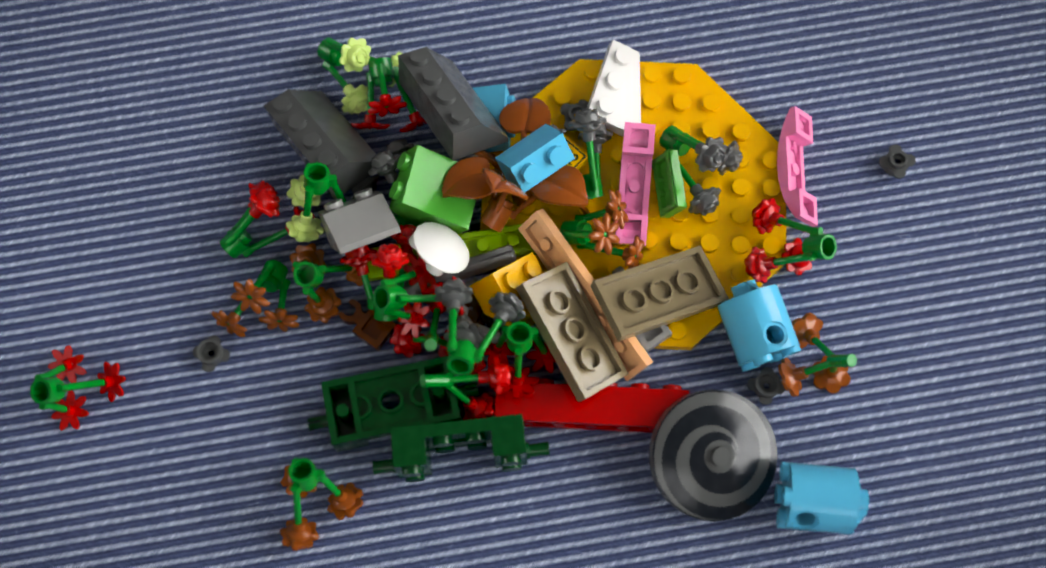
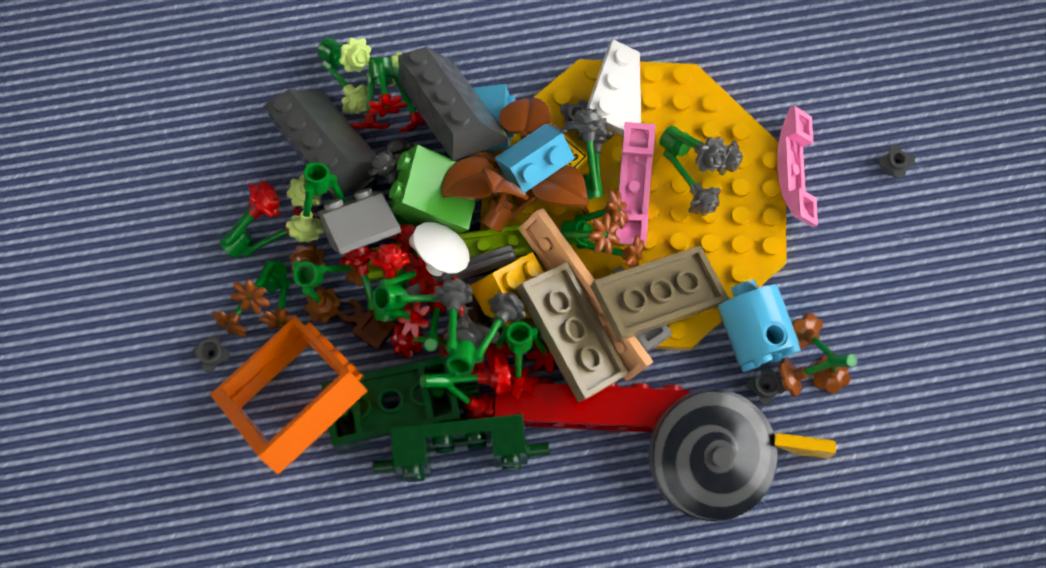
red plant [30,345,126,431] -> none
dark orange plant [279,458,364,551] -> none
bright green plate [652,149,687,218] -> none
red plant [744,198,837,284] -> none
medium azure cylinder [774,462,869,535] -> none
none -> orange window [210,316,368,475]
none -> yellow tile [774,433,836,459]

